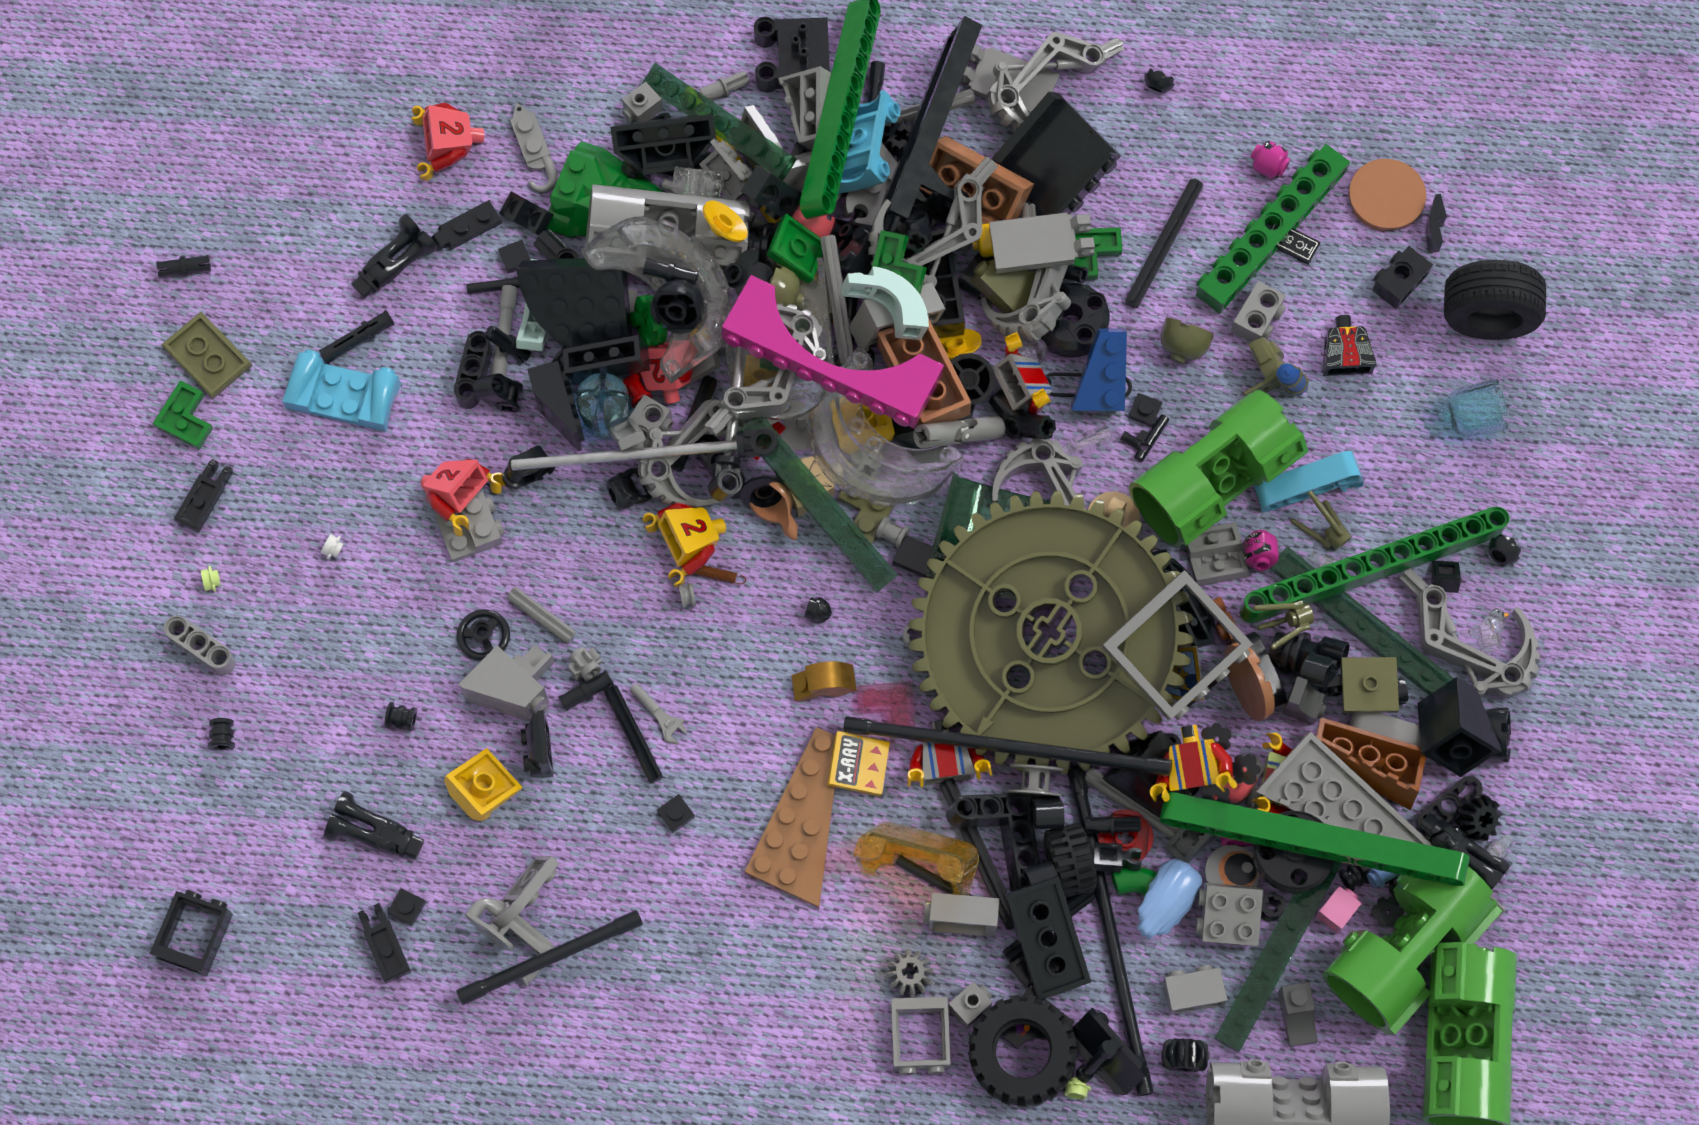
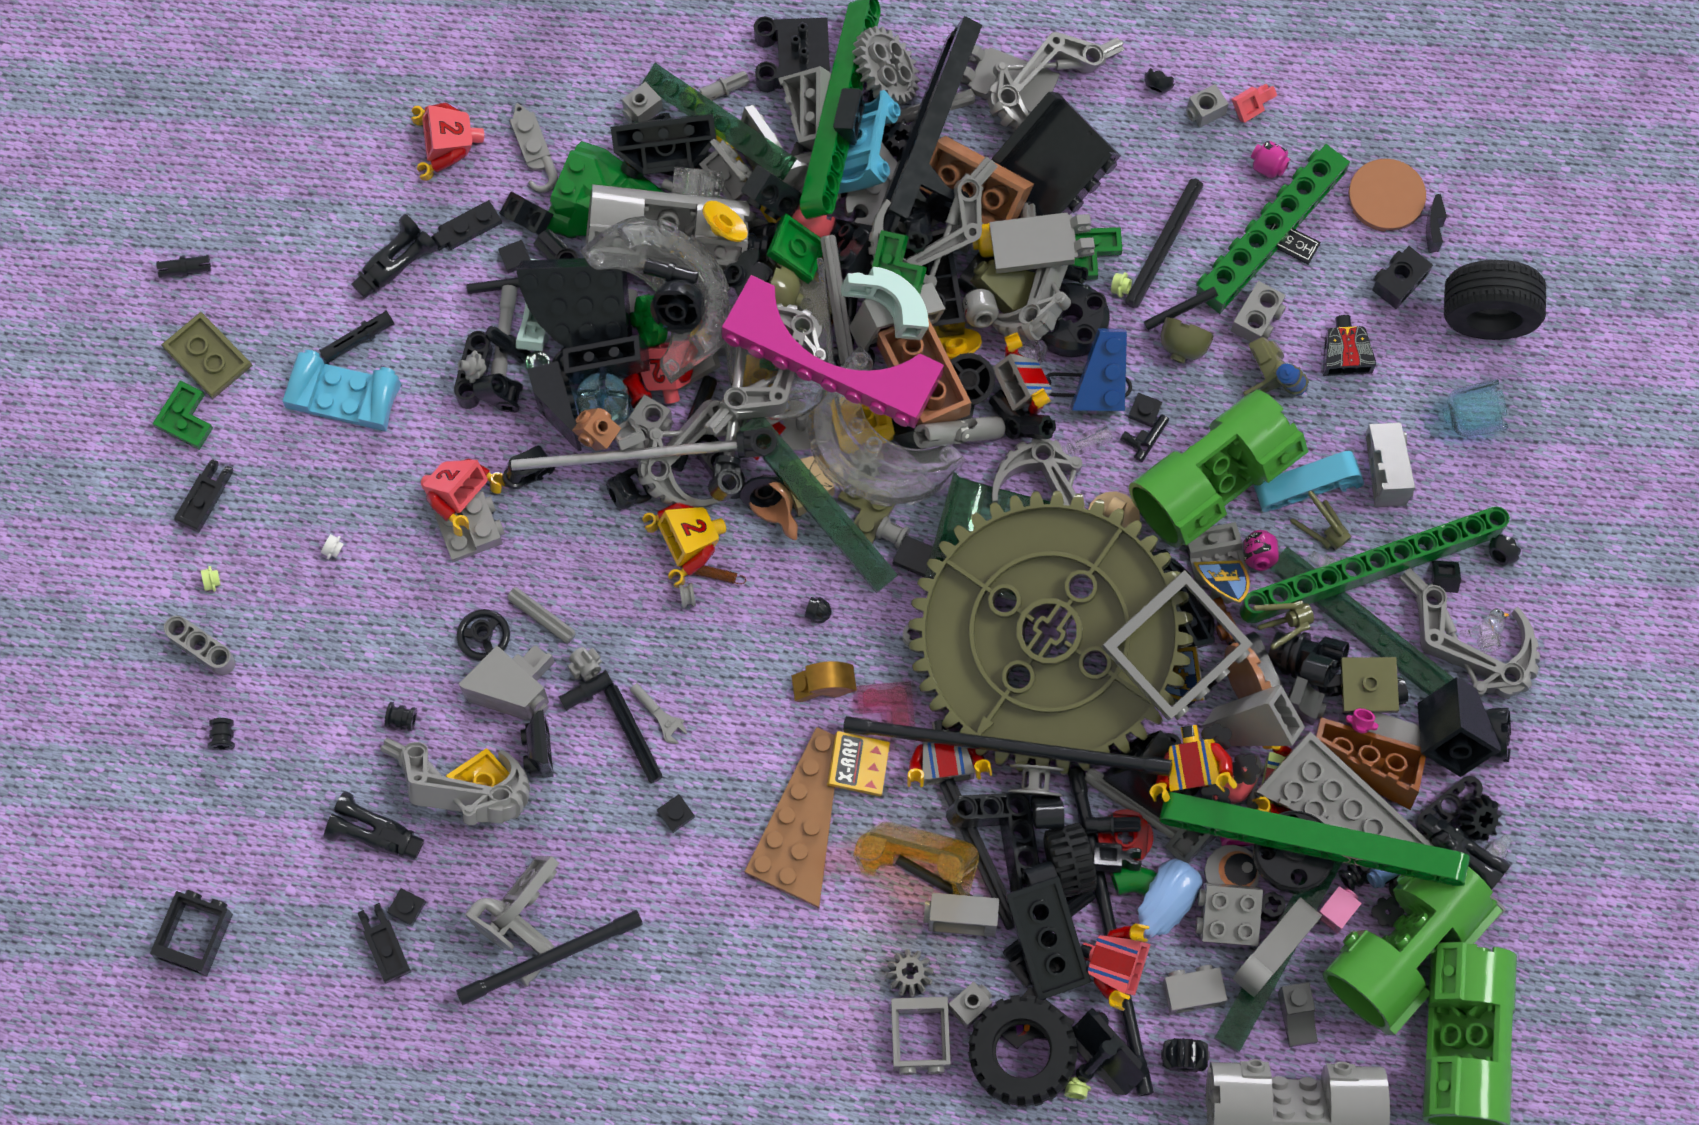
none -> light grey piece [381,738,530,826]
none -> light grey plant [458,350,486,383]
none -> clear green plate [525,351,551,372]
none -> nougat brick [572,408,621,451]
none -> black slope [833,88,865,145]
none -> light grey gear [852,26,920,105]
none -> light grey head [962,289,999,328]
none -> torso [1081,923,1151,1011]
none -> yellowish green plate [1111,272,1132,298]
none -> black bar [1144,287,1219,331]
none -> light grey brick [1186,84,1228,128]
none -> shield [1192,560,1250,604]
none -> light grey slope [1202,685,1305,746]
none -> coral plate [1231,84,1277,123]
none -> light grey beam [1232,897,1322,997]
none -> dark pink plate [1346,708,1378,733]
none -> wedge [1365,423,1415,507]

